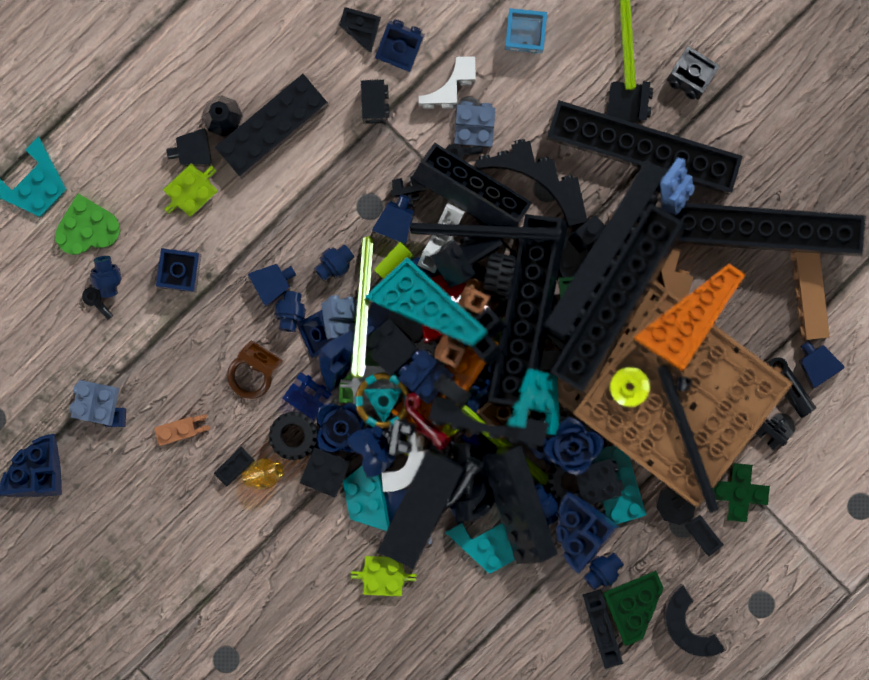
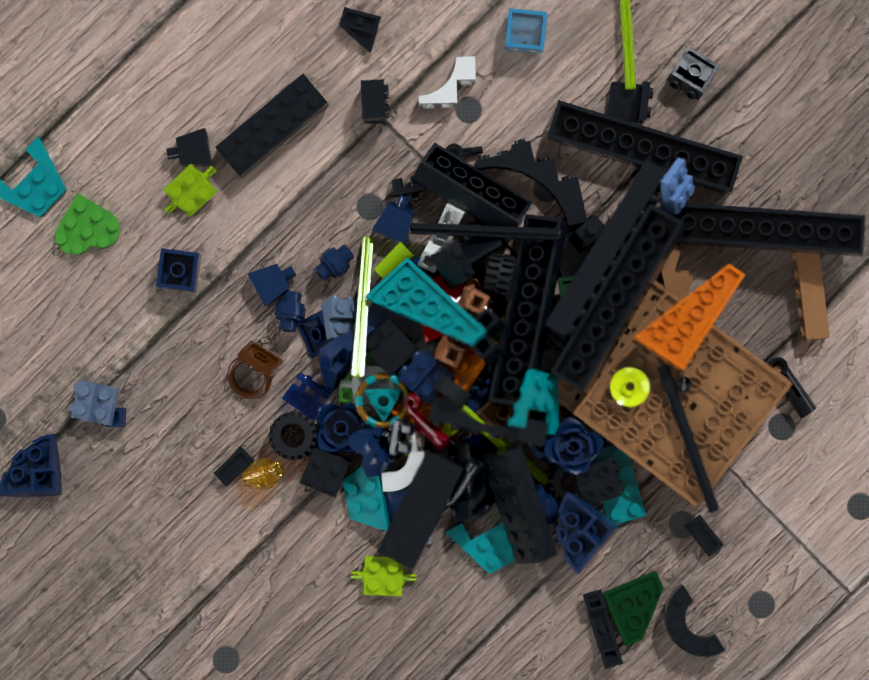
black plate [82,287,114,320] -> none
dark blue piece [90,256,122,298] -> none
nougat hinge [154,414,210,446] -> none
black cone [201,95,243,137] -> none
dark blue plate [375,19,425,72] -> none
sand blue plate [454,101,496,147] -> none
dark blue piece [583,552,624,590] -> none
black piece [656,487,696,525] -> none
dark green plate [712,463,770,522] -> none
black hips [755,416,789,450] -> none
dark blue torso [799,340,845,389] -> none

